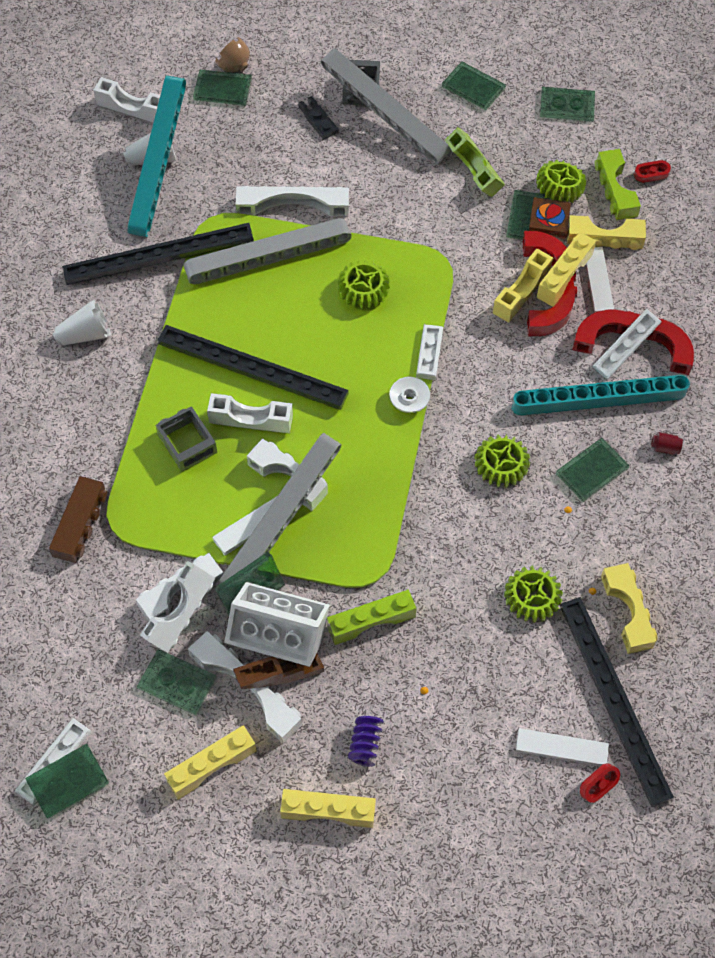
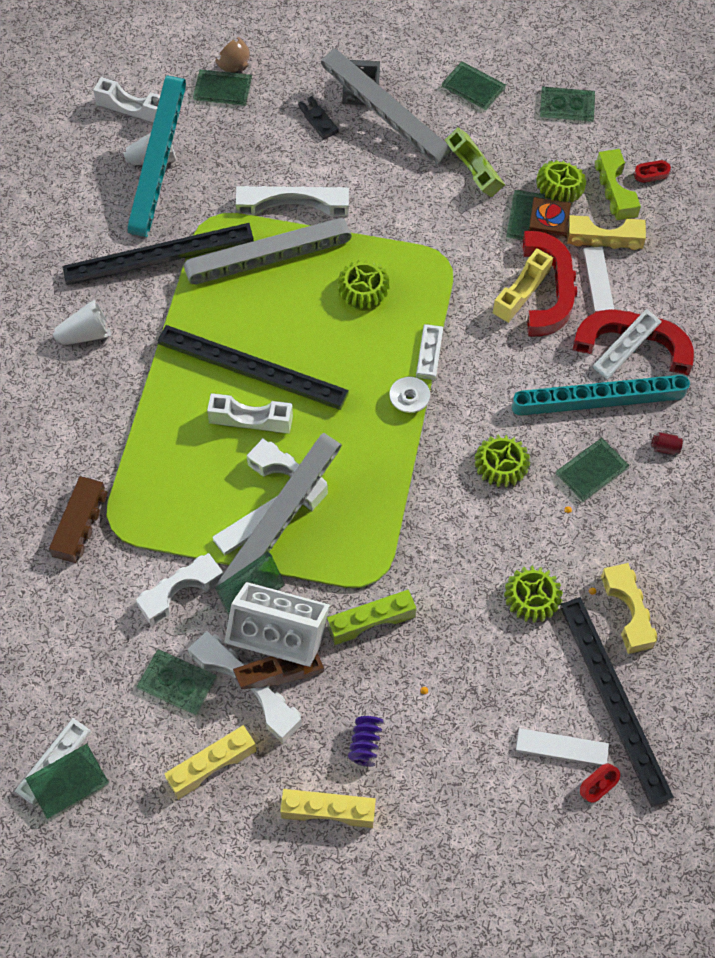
white arch [140,561,215,653] -> none
dark grey window [156,406,217,472] -> none
light yellow arch [537,232,596,307] -> none

